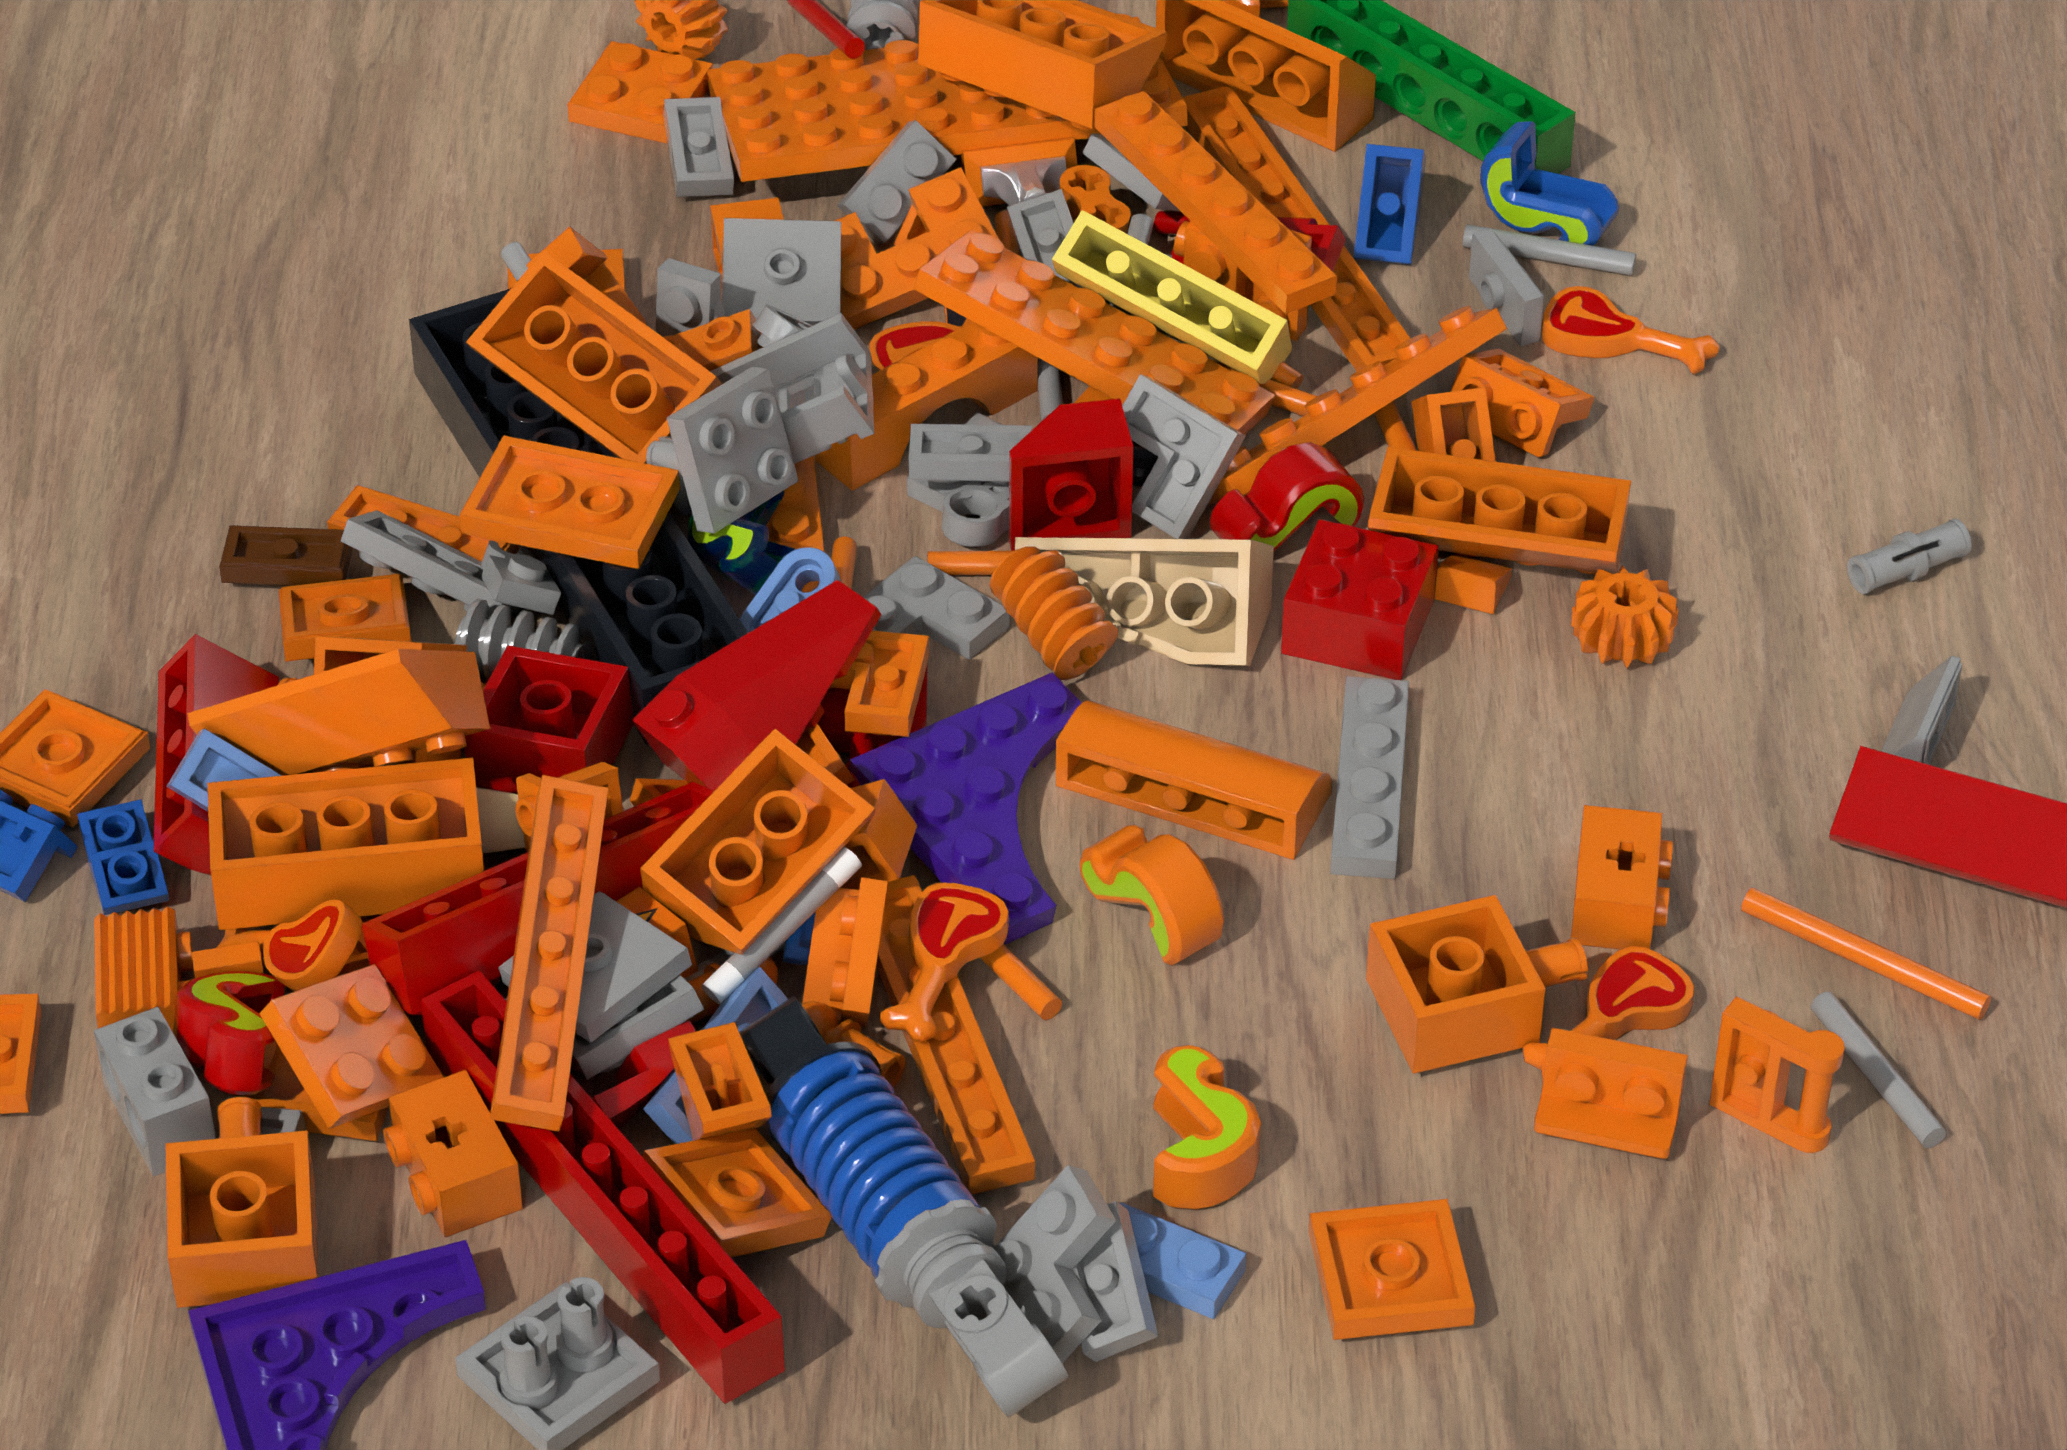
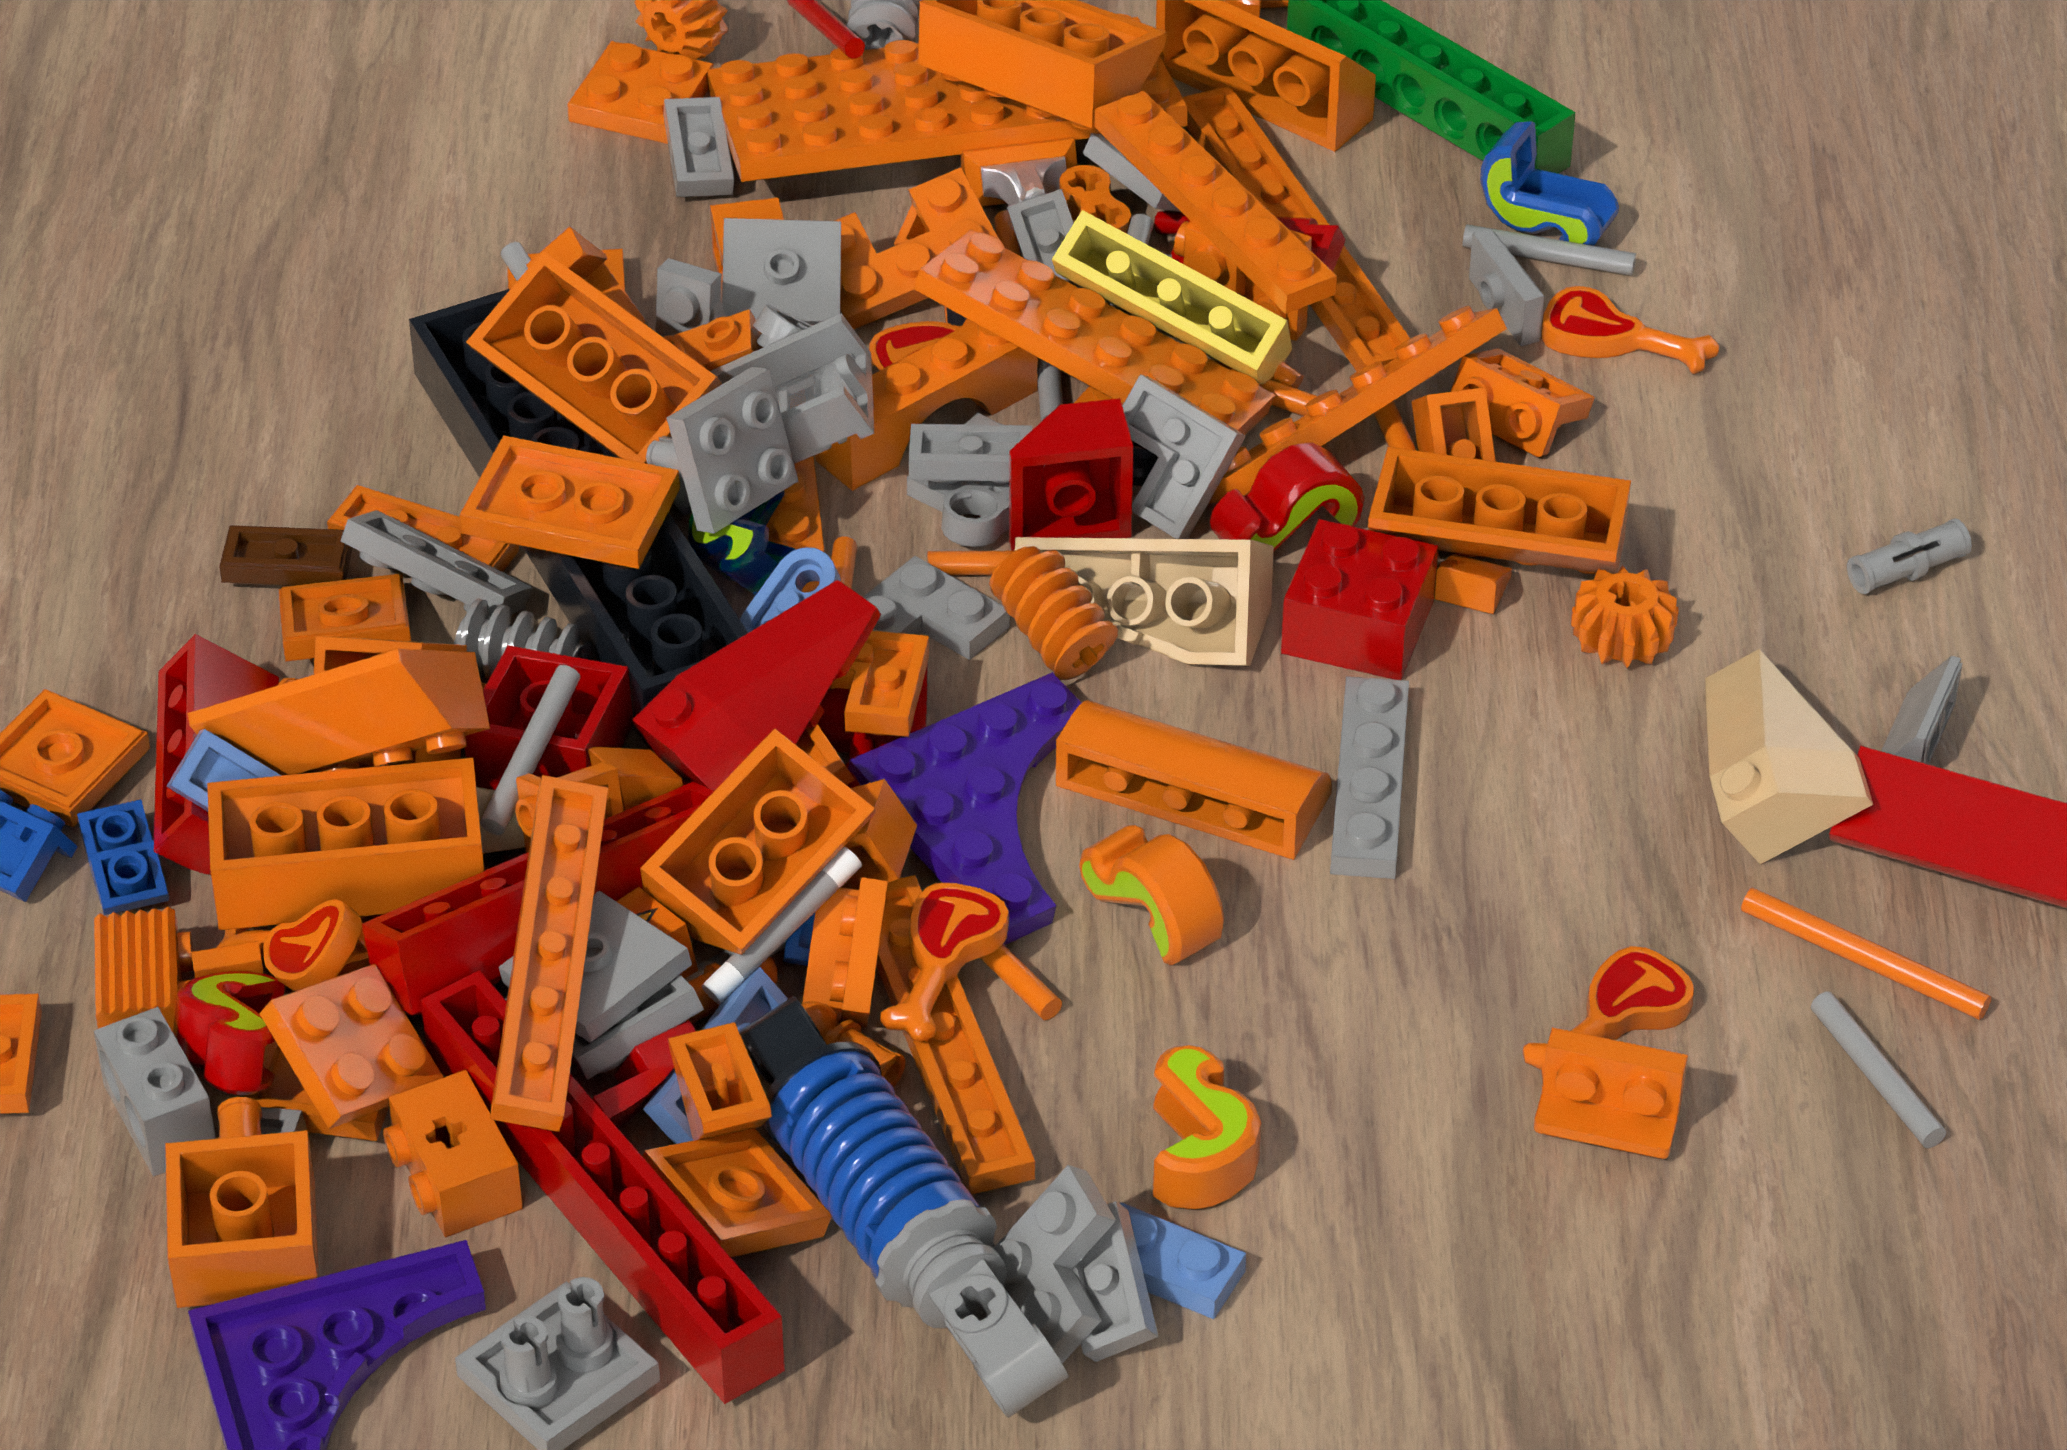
light grey plate [481,540,561,615] -> none
light grey plate [837,120,956,245] -> none
orange plate [1308,1199,1475,1340] -> none
blue slope [1353,144,1426,265] -> none
orange brick [1366,895,1588,1074] -> none
orange brick [1571,805,1673,950] -> none
orange plate [1709,996,1845,1153] -> none
none -> light grey bar [480,665,581,835]
none -> orange slope [588,747,683,811]
none -> tan wedge [1705,649,1873,864]

